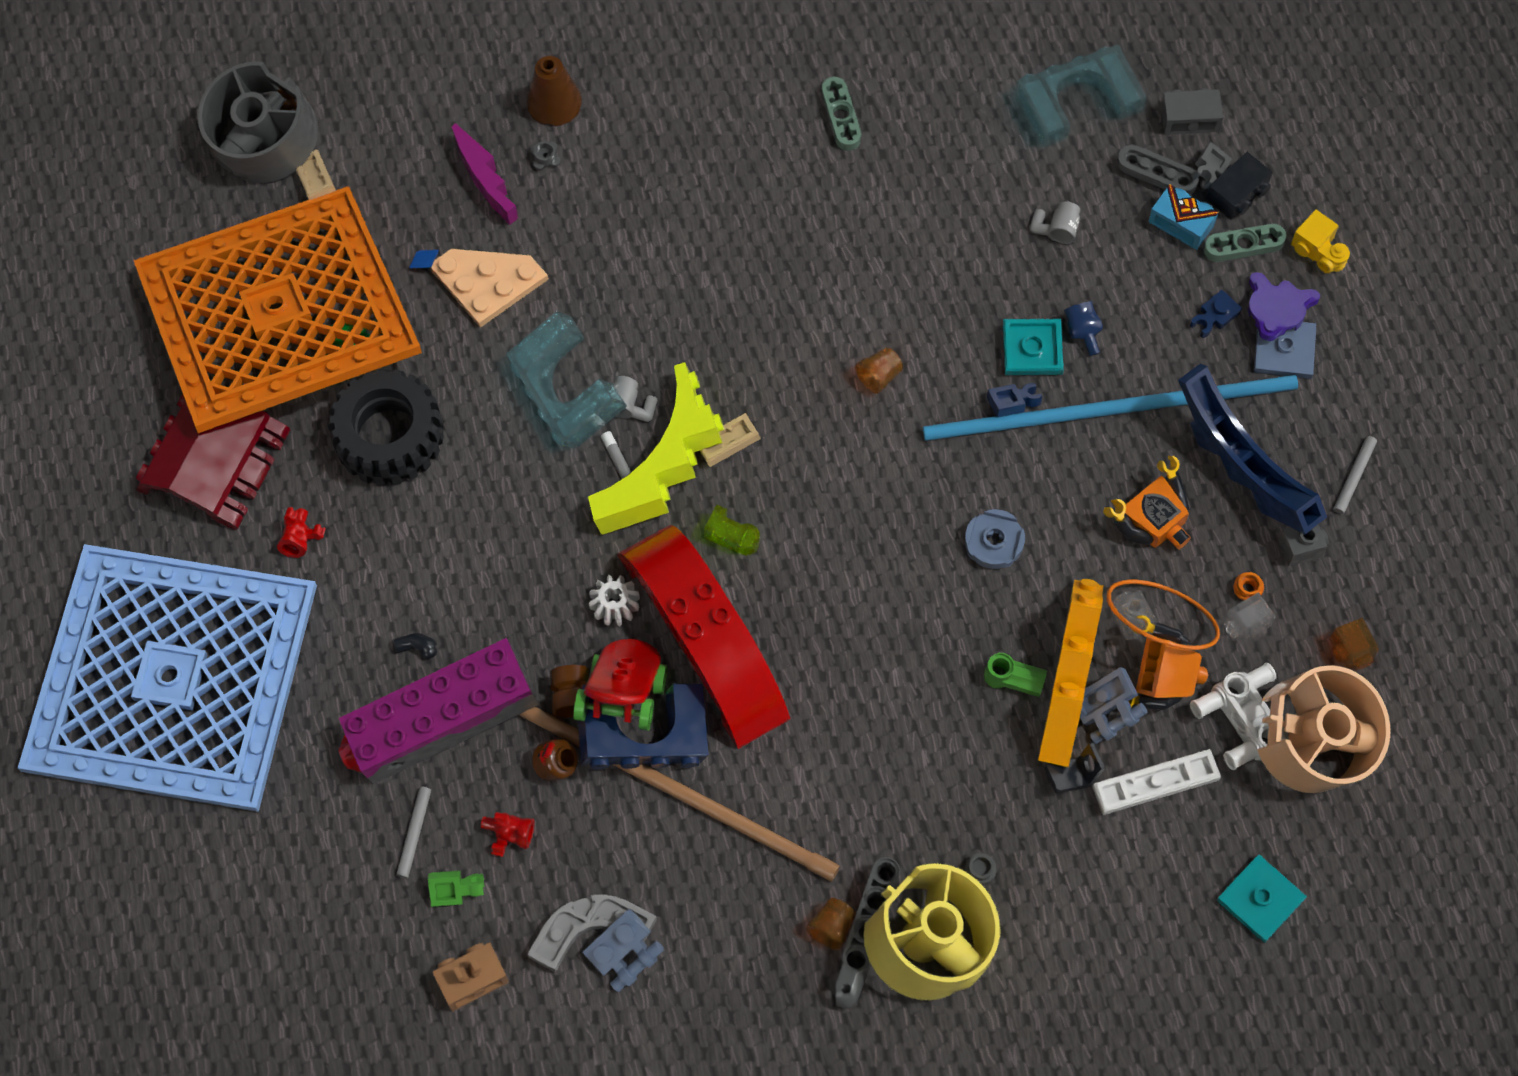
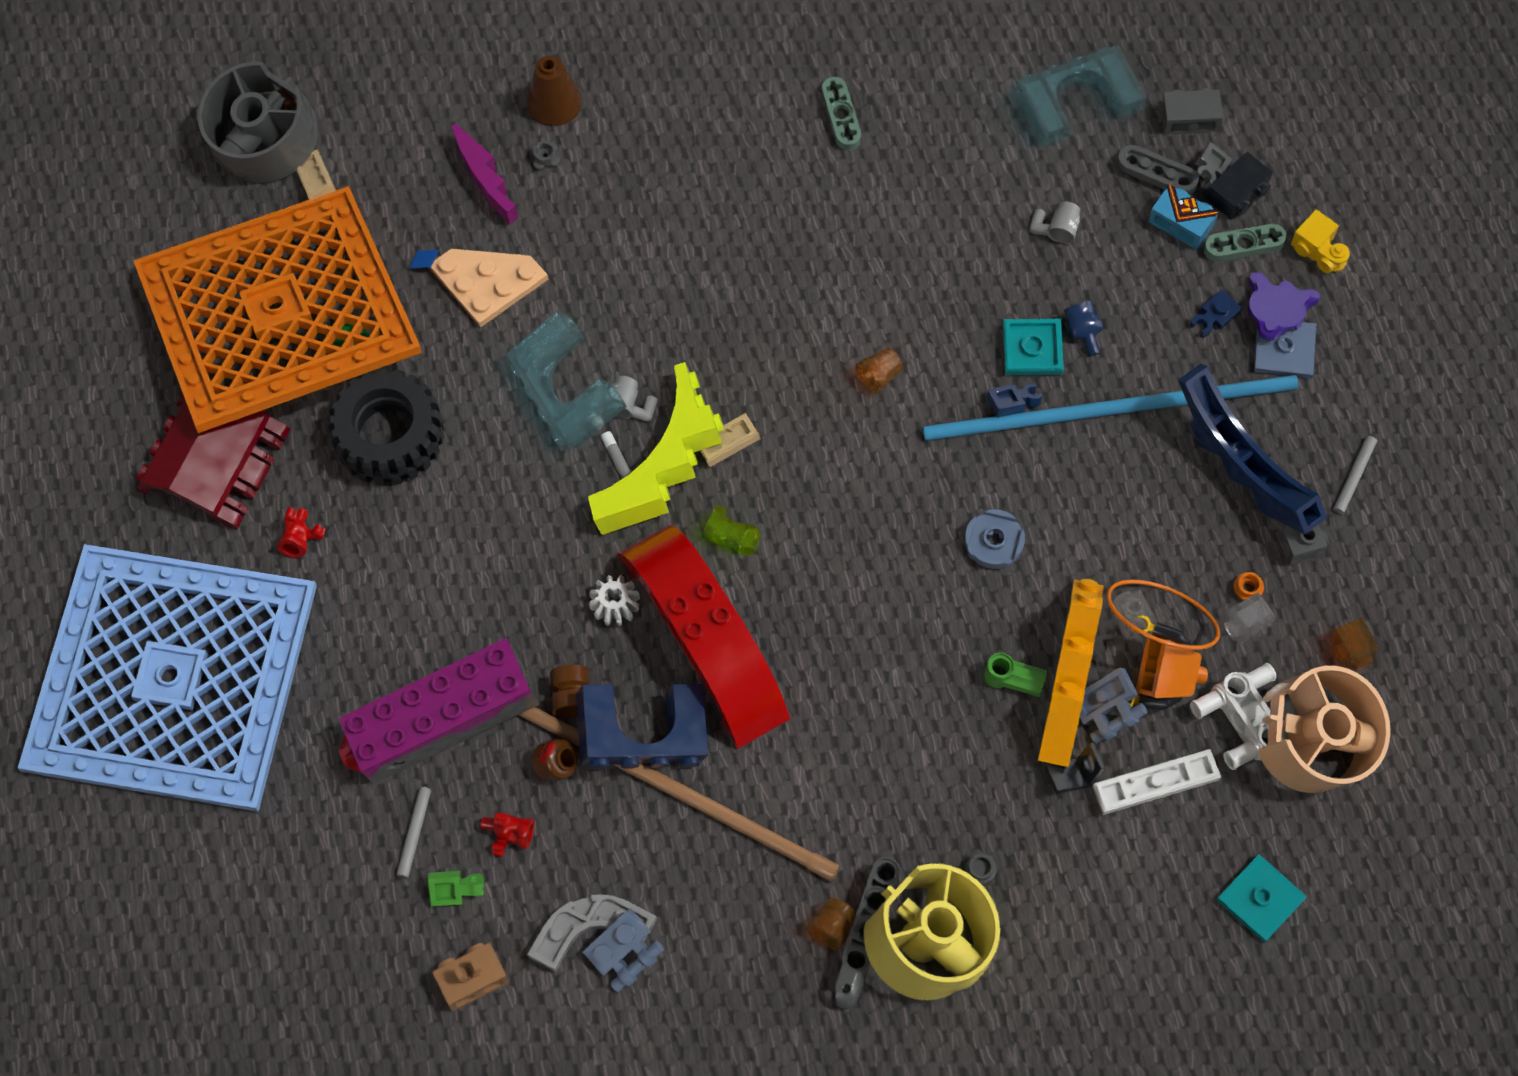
black arm [393,633,438,659] -> none
red piece [574,639,668,731] -> none
torso [1103,455,1191,550] -> none

